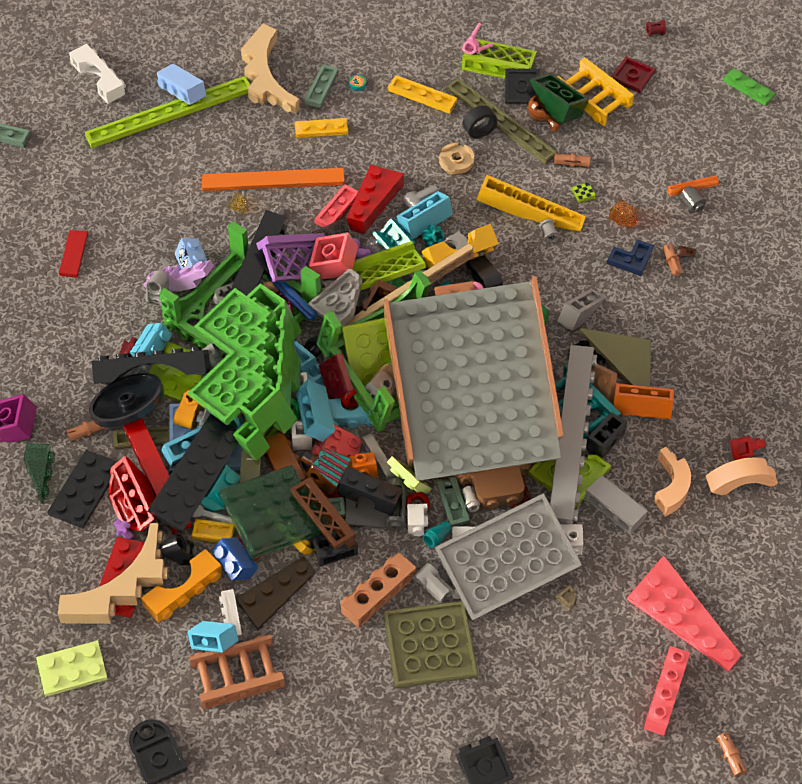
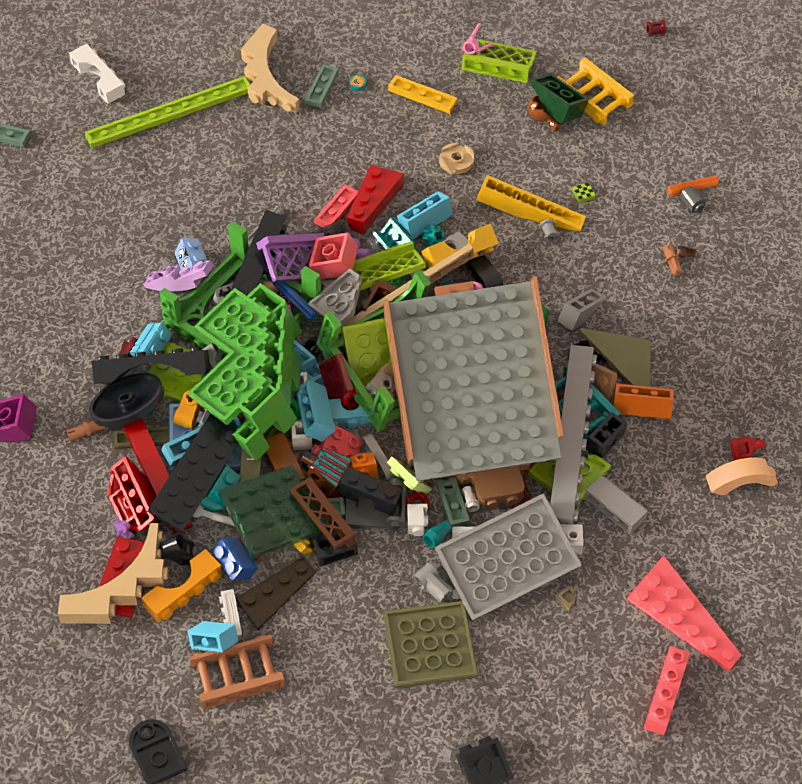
clear green slope [23,443,55,504] -> none
yellowish green plate [36,640,108,697] -> none
black plate [47,450,117,529] -> none
red tile [59,230,88,278] -> none
light grey piece [145,271,169,307] -> none
light blue brick [157,64,206,105] -> none
yellow plate [192,519,236,543] -> none
orange tile [202,168,344,191] -> none
clear yellow tile [228,192,246,214] -> none
yellow plate [295,118,348,138] -> none
nougat brick [341,552,416,628] -> none
light grey piece [403,185,439,209] -> none
olive tile [446,78,558,164] -> none
black tyre [463,105,498,139] -> none
black plate [505,68,540,104] -> none
nougat pin [554,153,590,167] -> none
dark blue plate [607,239,654,276] -> none
clear orange brick [609,199,638,228] -> none
dark red tile [611,56,656,93] -> none
light nougat arch [654,447,691,517] -> none
nougat pin [716,732,747,777] -> none
bright green plate [723,68,776,106] -> none

